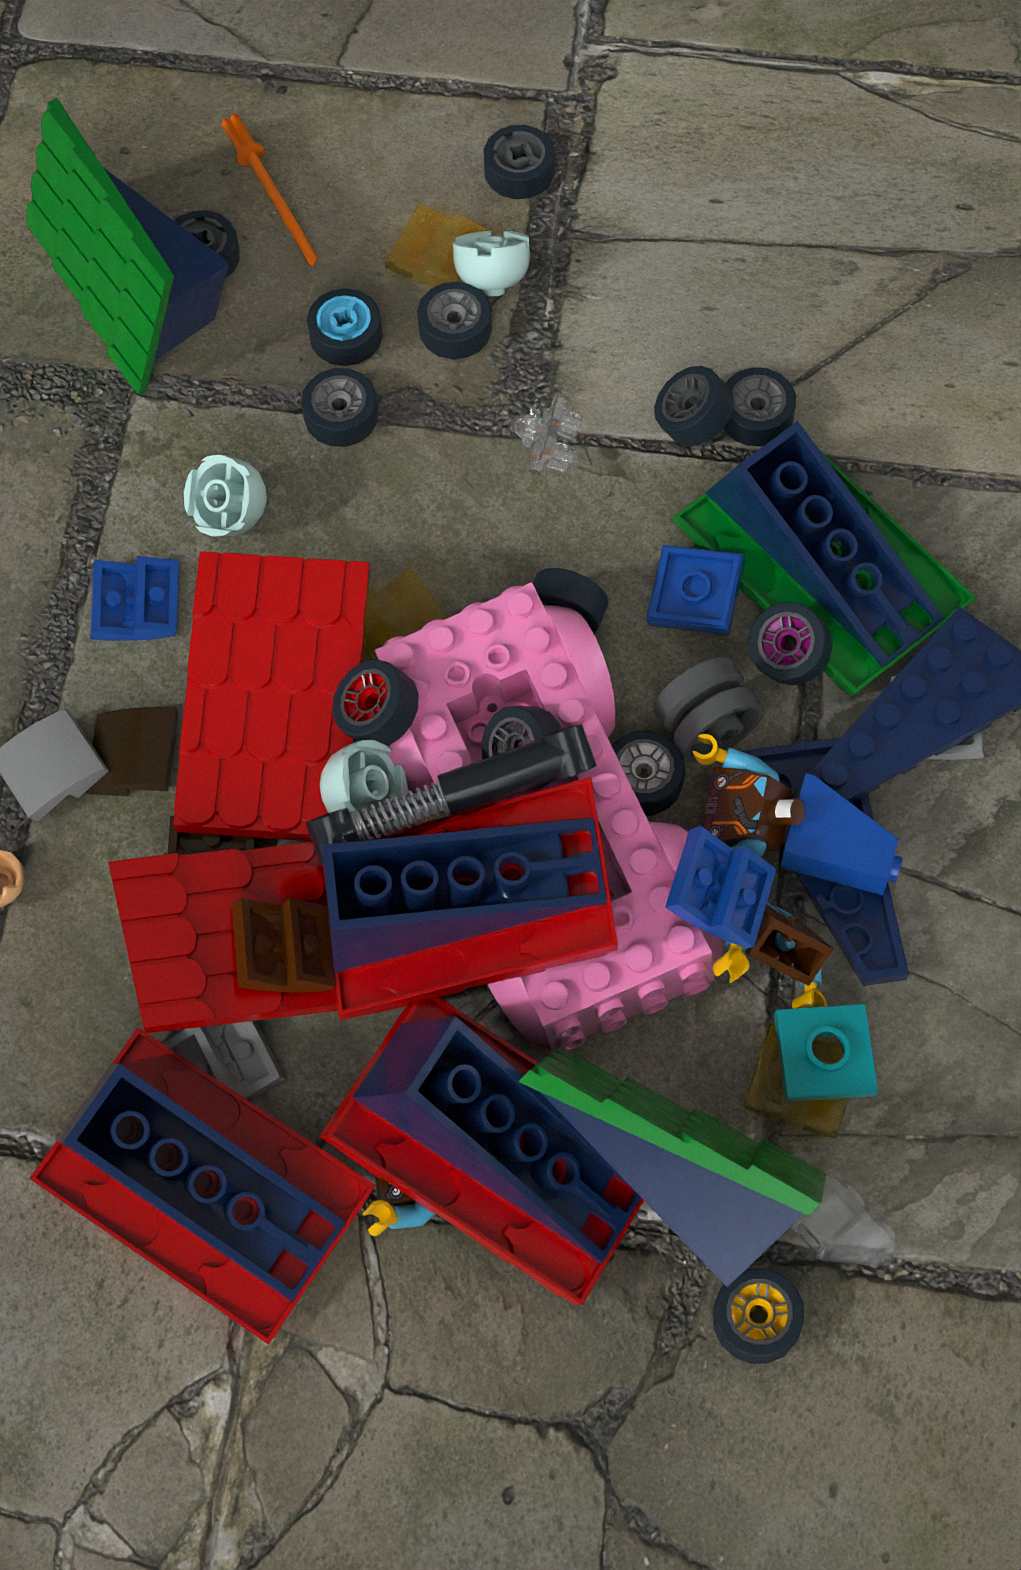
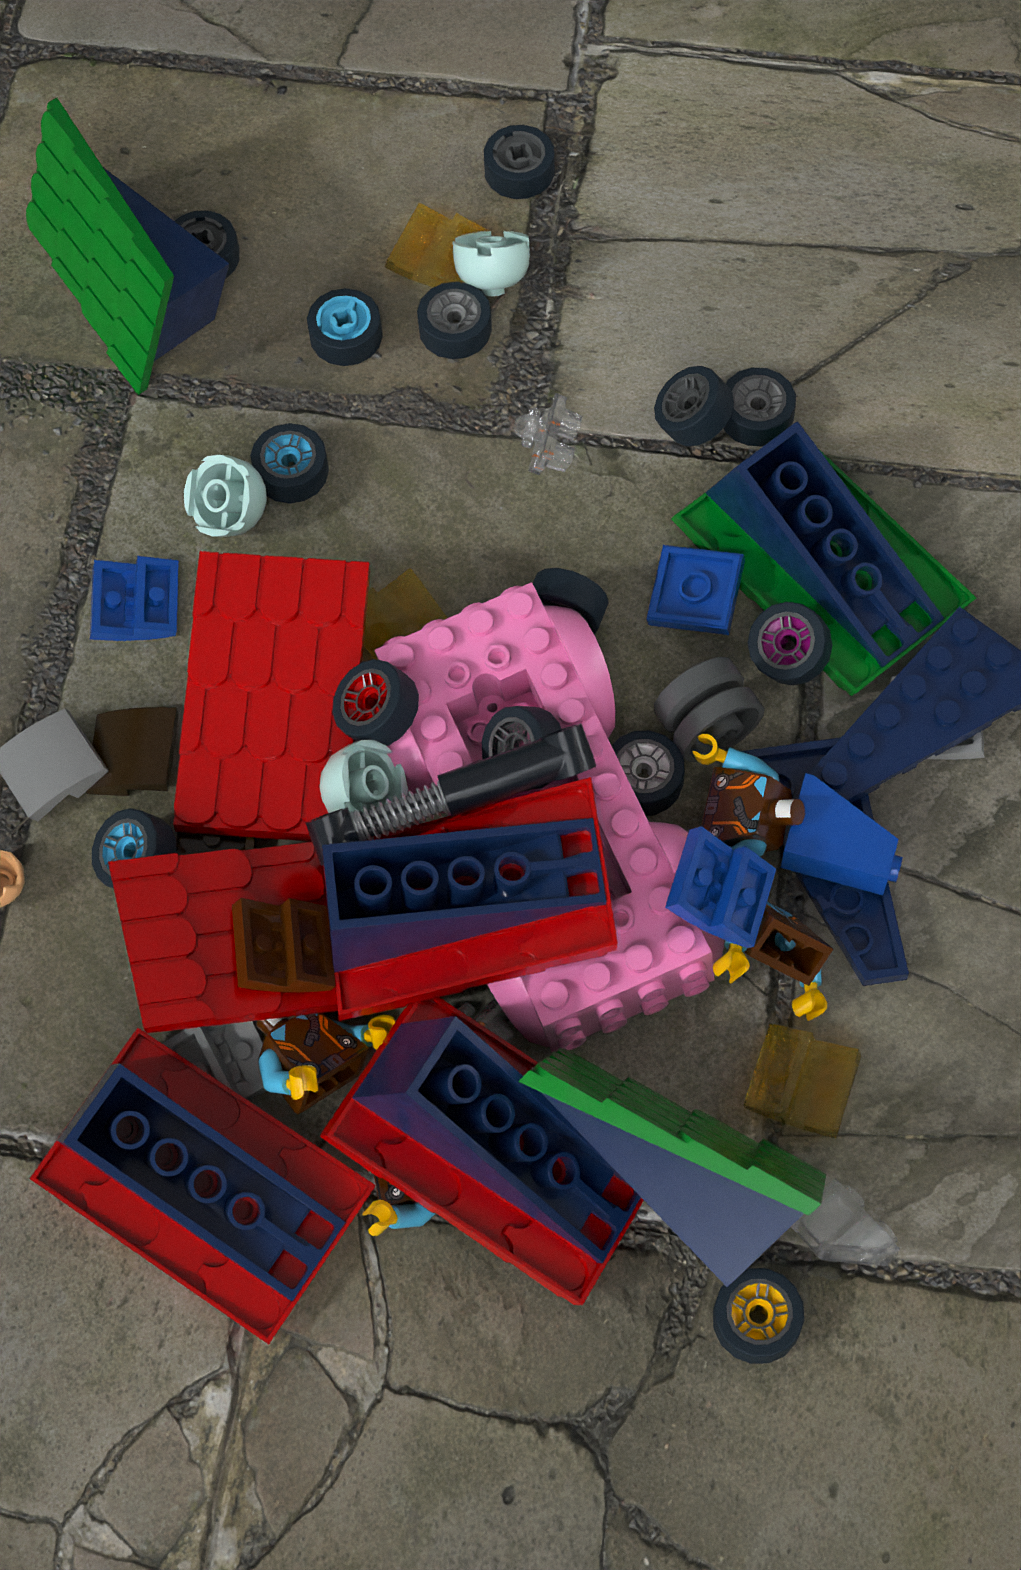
orange piece [221,113,318,266] -> none
wheel [301,368,378,447] -> none
teal piece [773,1004,878,1102] -> none
none -> wheel [92,808,177,889]
none -> wheel [250,423,329,504]
none -> torso [256,1013,395,1115]

